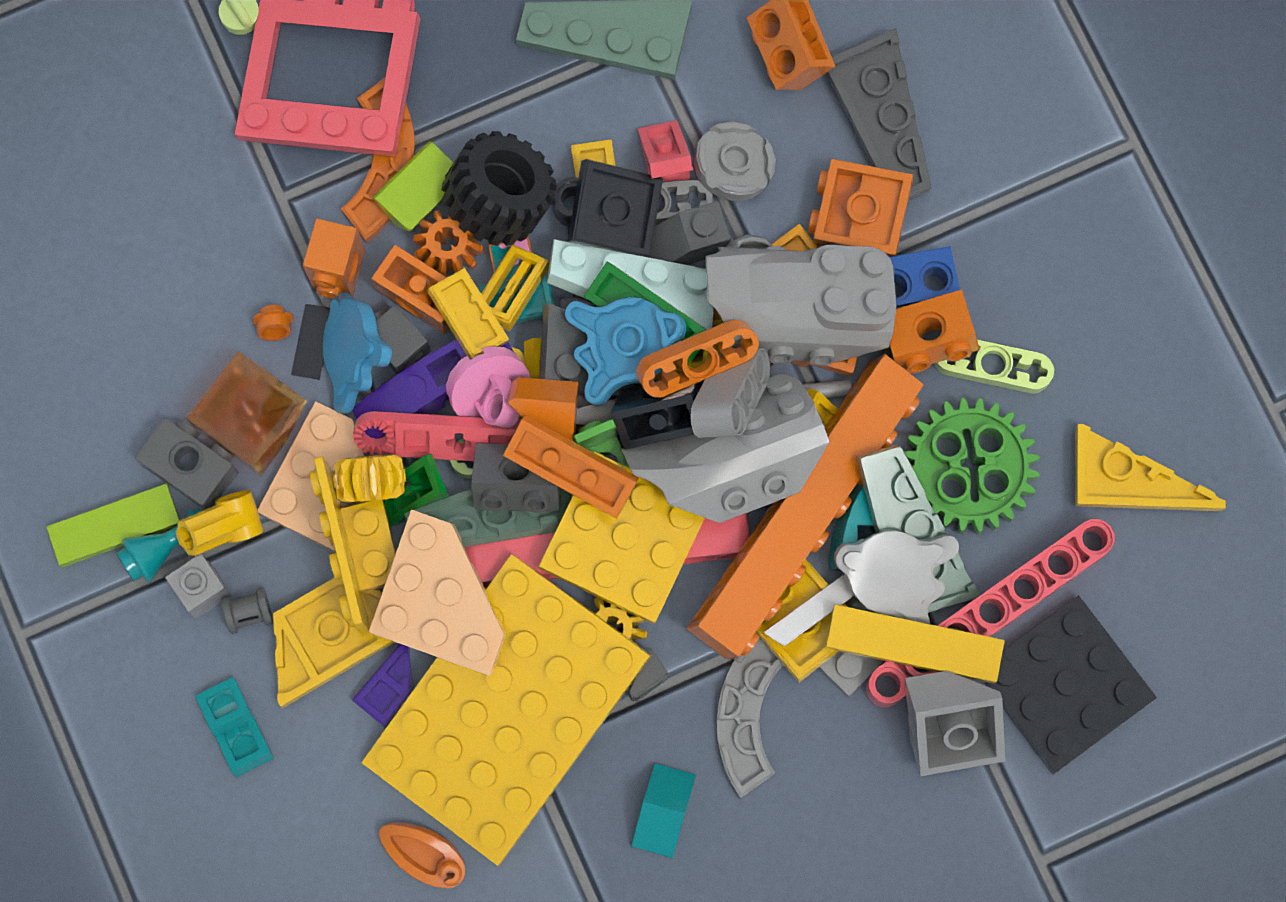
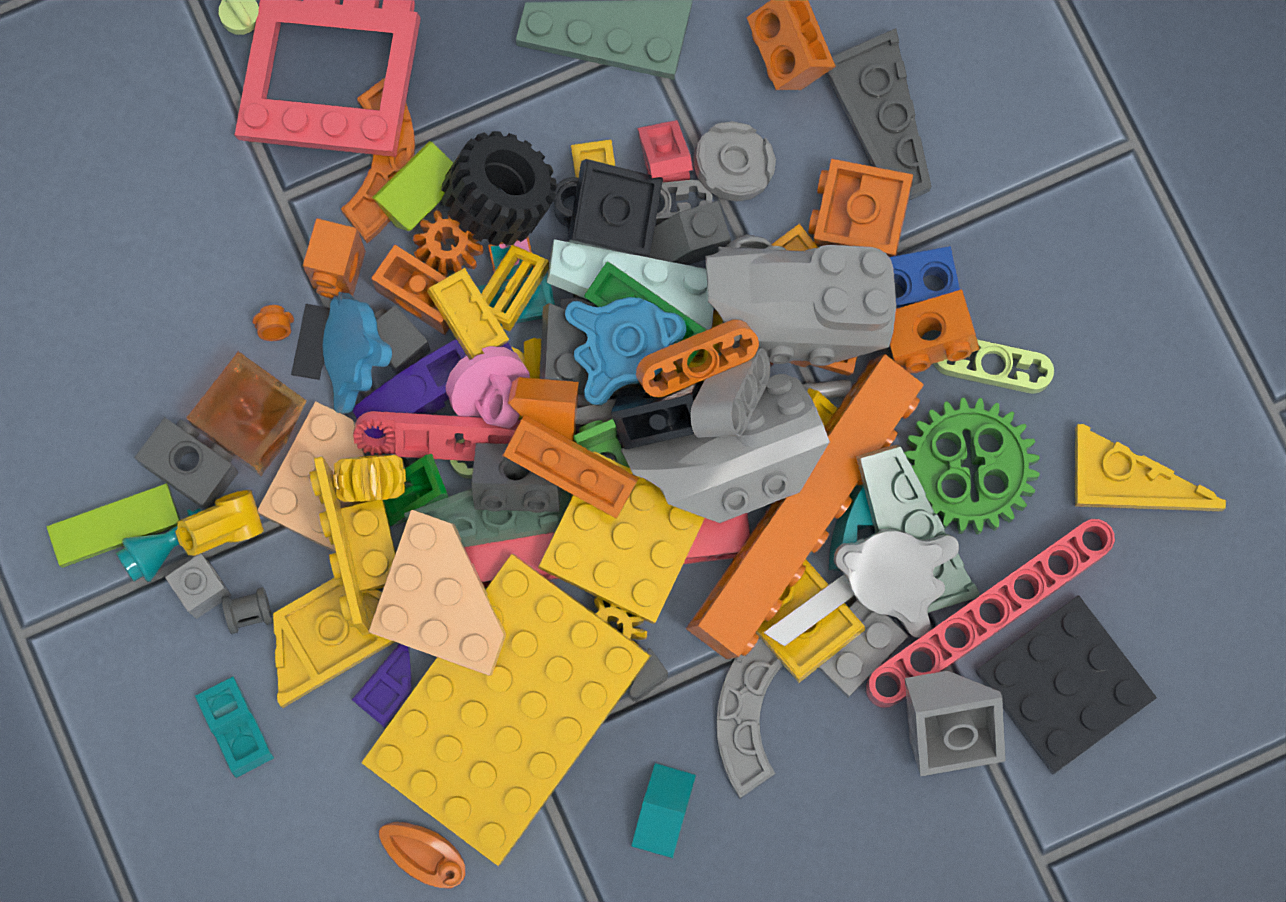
yellow tile [826,605,1005,684] -> none

